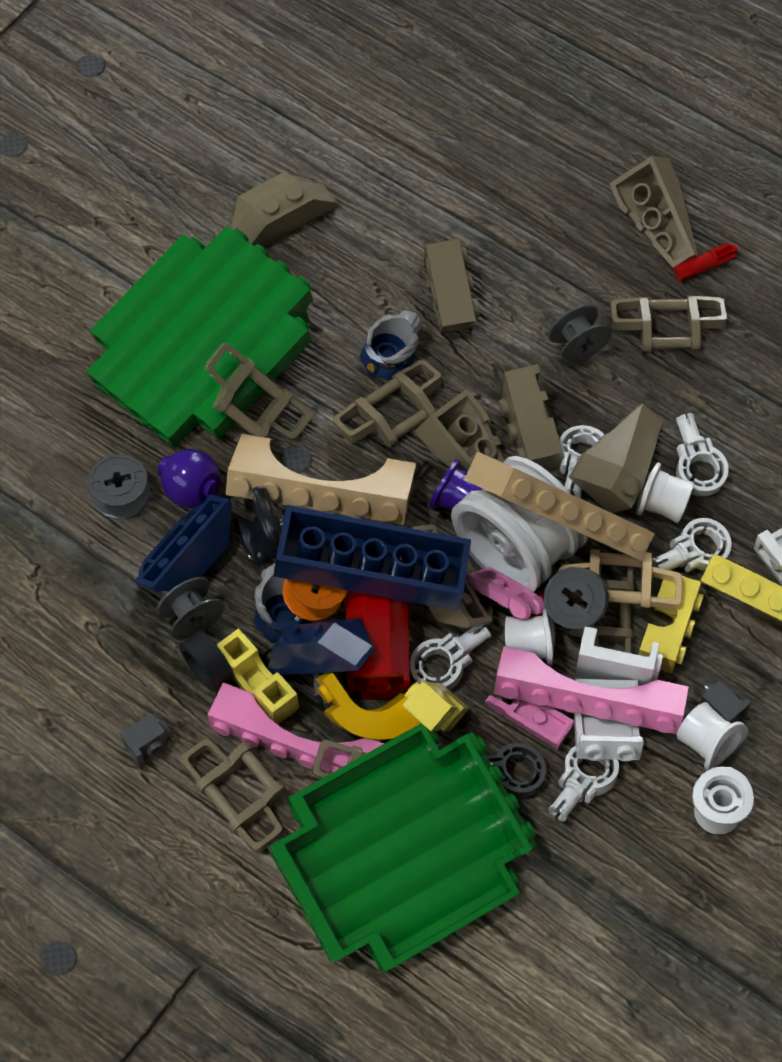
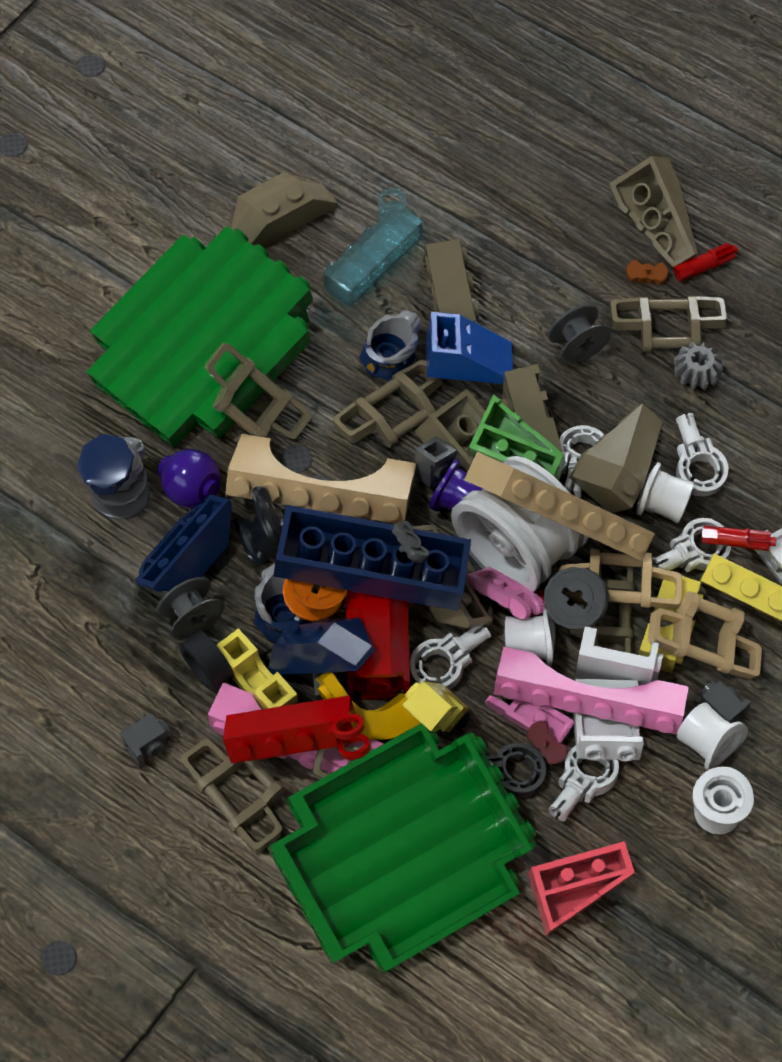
none -> dark blue piece [76,434,146,495]
none -> red hinge [223,695,371,764]
none -> clear light blue hinge [323,188,423,308]
none -> dark grey piece [392,520,429,563]
none -> dark grey brick [414,436,457,487]
none -> blue slope [426,312,513,384]
none -> bright green wedge [469,394,566,481]
none -> dark red piece [527,721,569,765]
none -> coral wedge [527,841,635,936]
none -> dark orange piece [625,260,669,285]
none -> tan bar [648,591,762,680]
none -> light grey gear [674,341,723,391]
none -> red piece [702,525,777,551]

